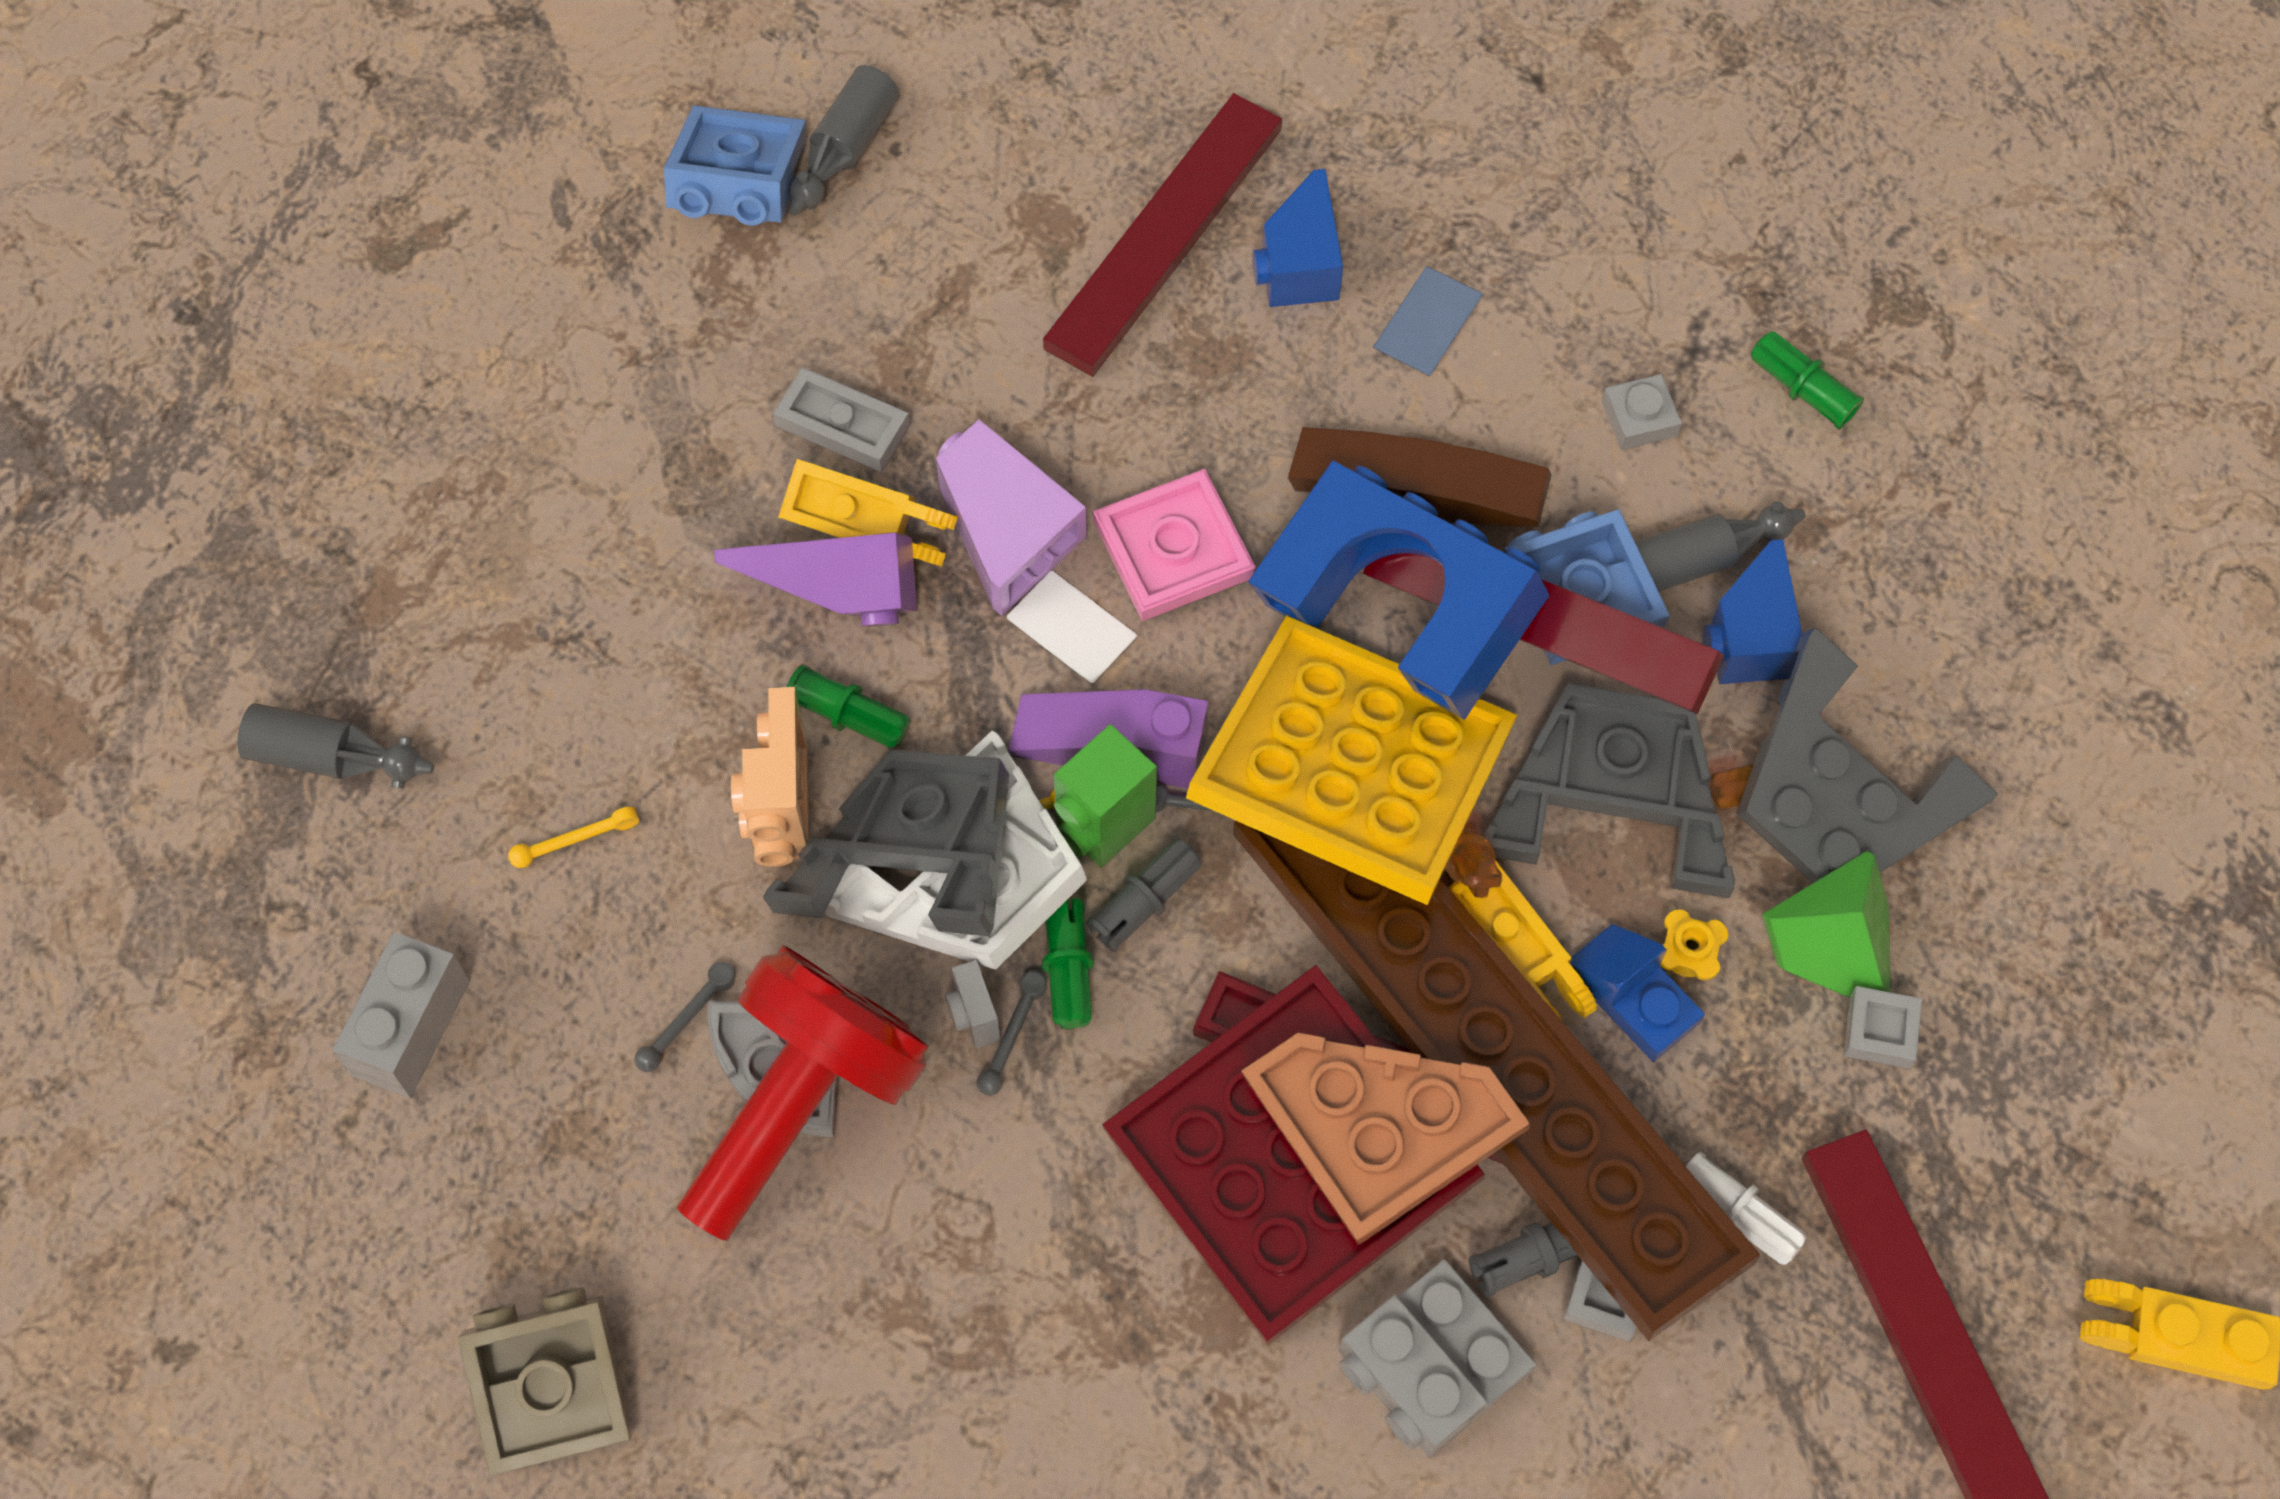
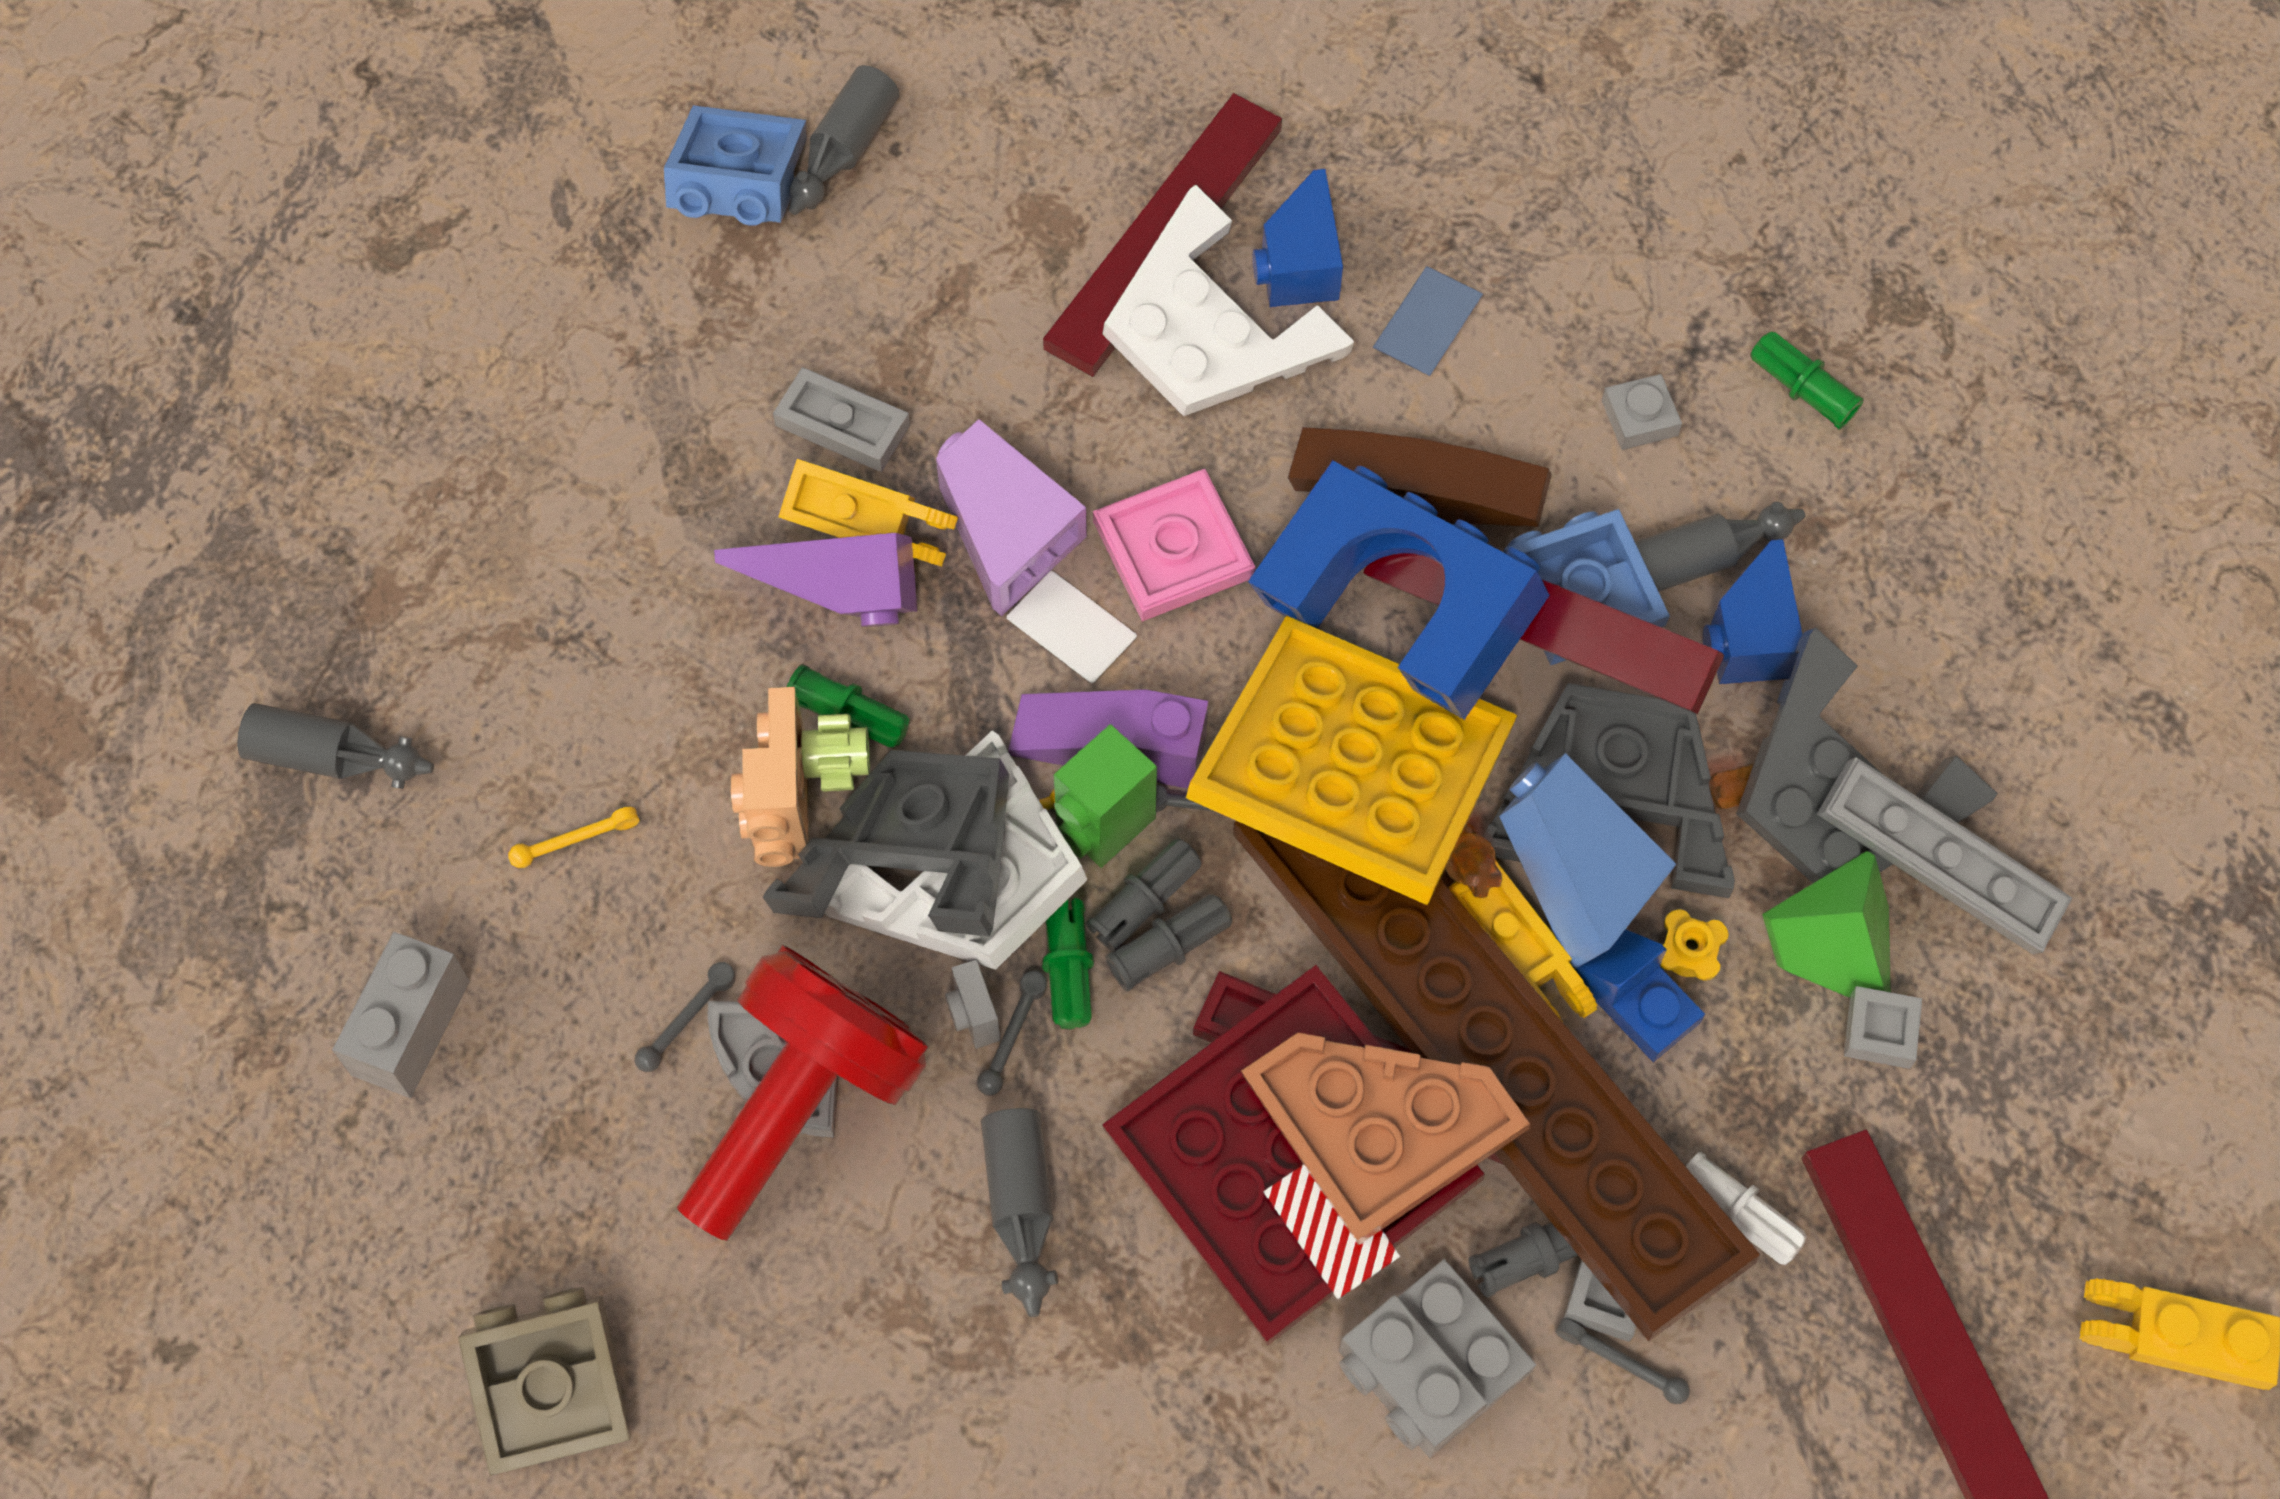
none -> yellowish green gear [801,714,870,792]
none -> dark grey wheel [981,1108,1058,1317]
none -> white wing [1102,185,1354,416]
none -> dark grey axle [1105,895,1233,992]
none -> sticker [1264,1164,1400,1299]
none -> medium blue slope [1499,753,1676,969]
none -> dark grey hinge [1555,1318,1690,1404]
none -> light grey tile [1817,757,2072,954]

